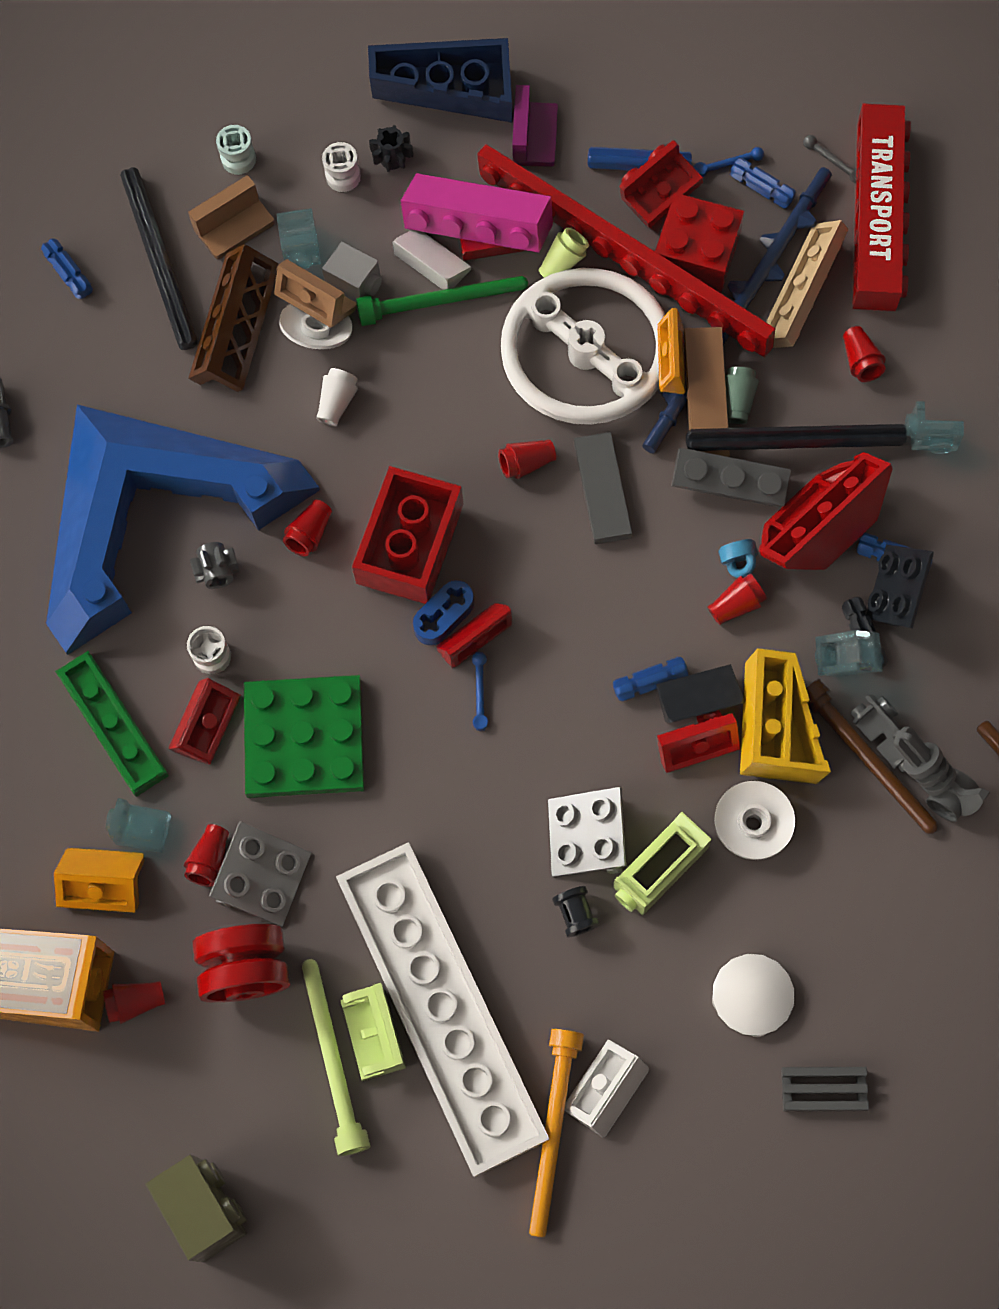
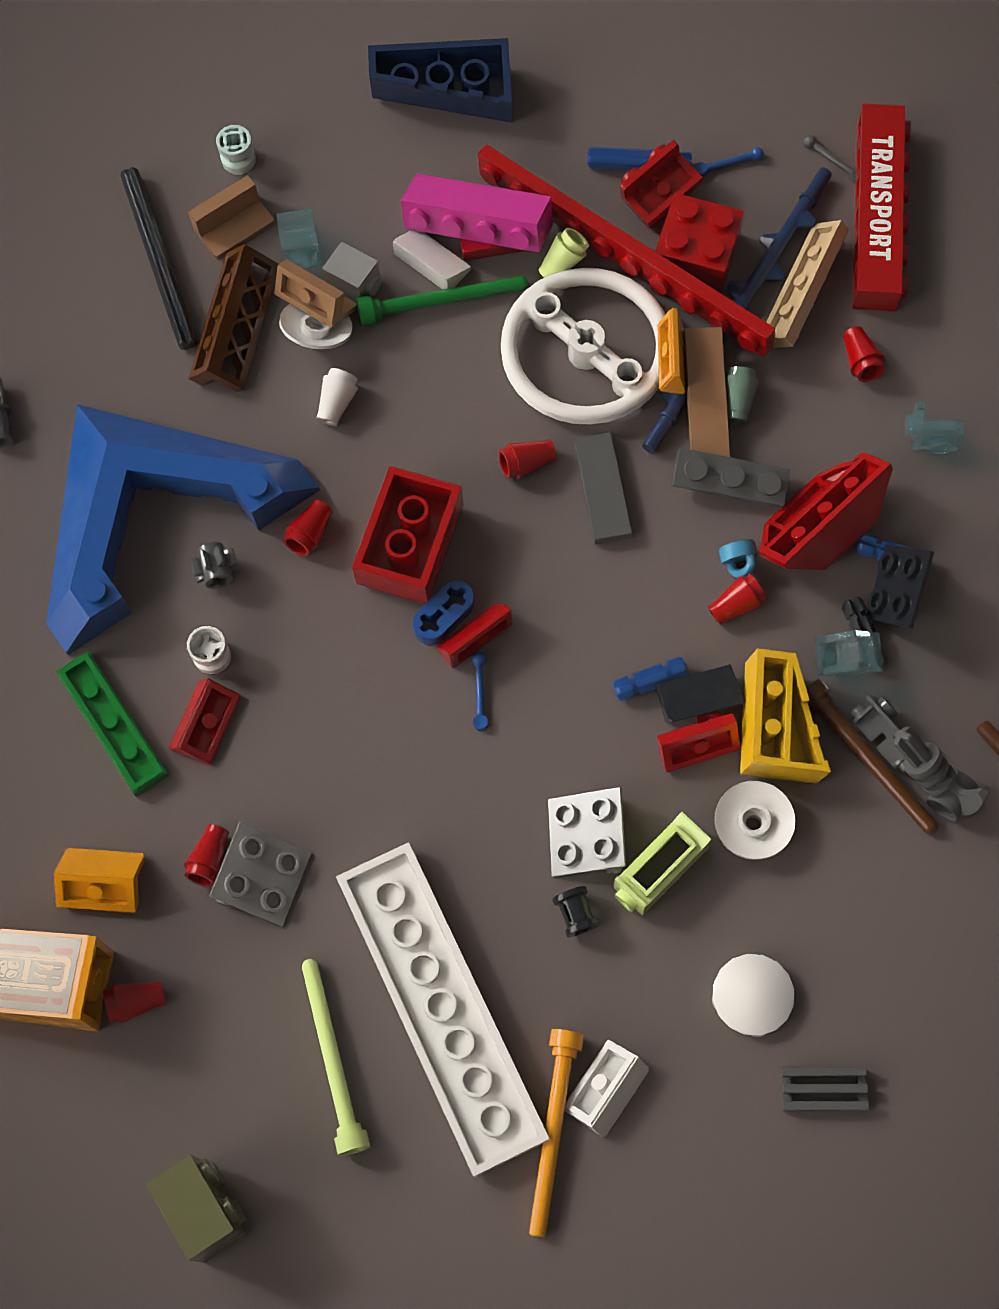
blue axle [41,238,93,299] -> none
clear light blue bracket [106,798,172,853] -> none
red wheel [192,924,290,1003] -> none
green plate [244,675,365,798] -> none
white wheel [322,142,361,192] -> none
yellowish green hinge [340,983,406,1081] -> none
black gear [369,125,414,172] -> none
magenta panel [512,85,558,167] -> none
black axle [686,424,907,451] -> none
blue axle [730,158,796,208] -> none

